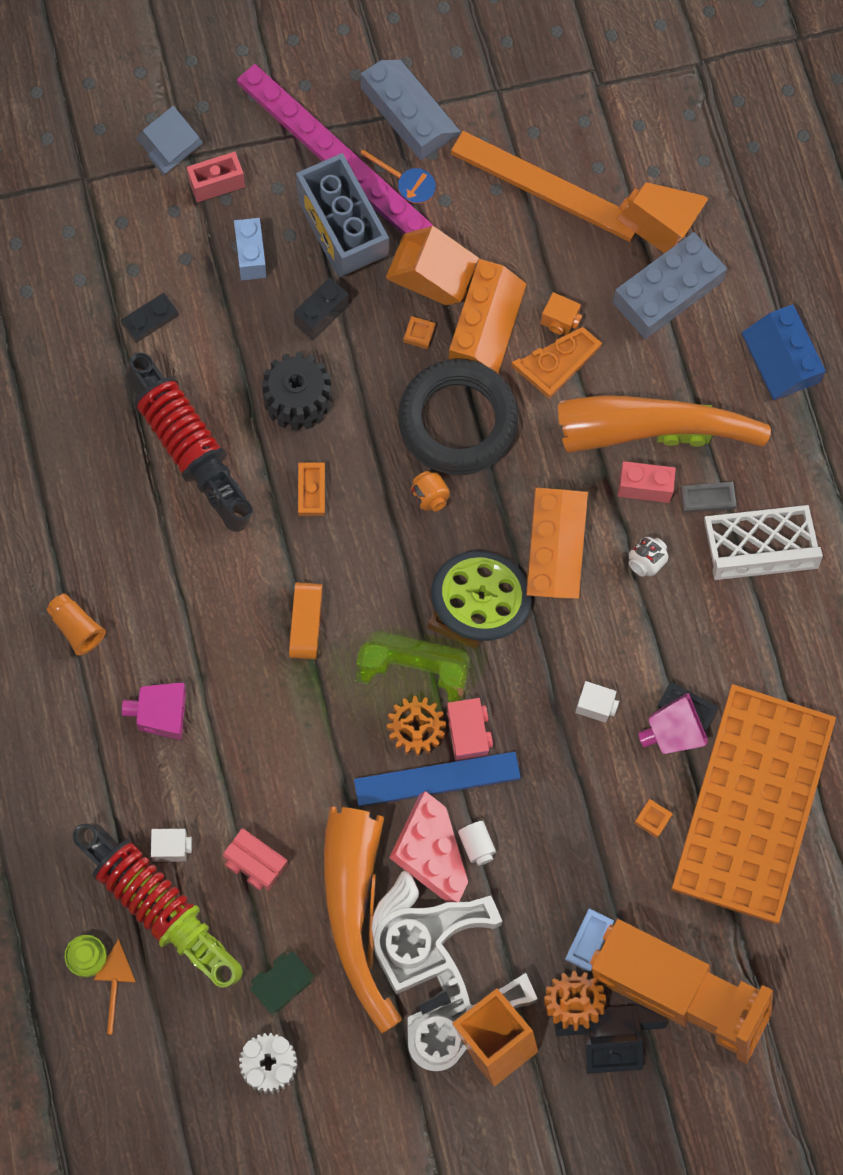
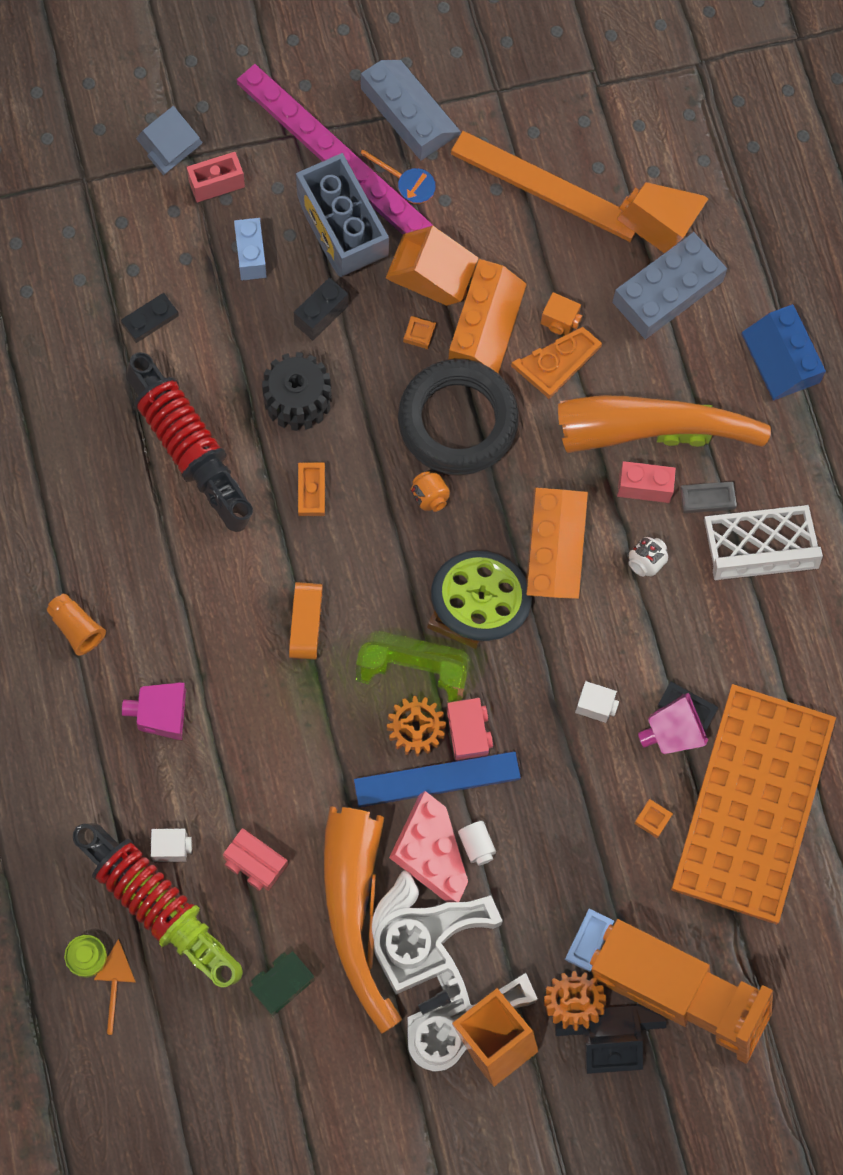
white brick [239,1033,297,1094] -> none

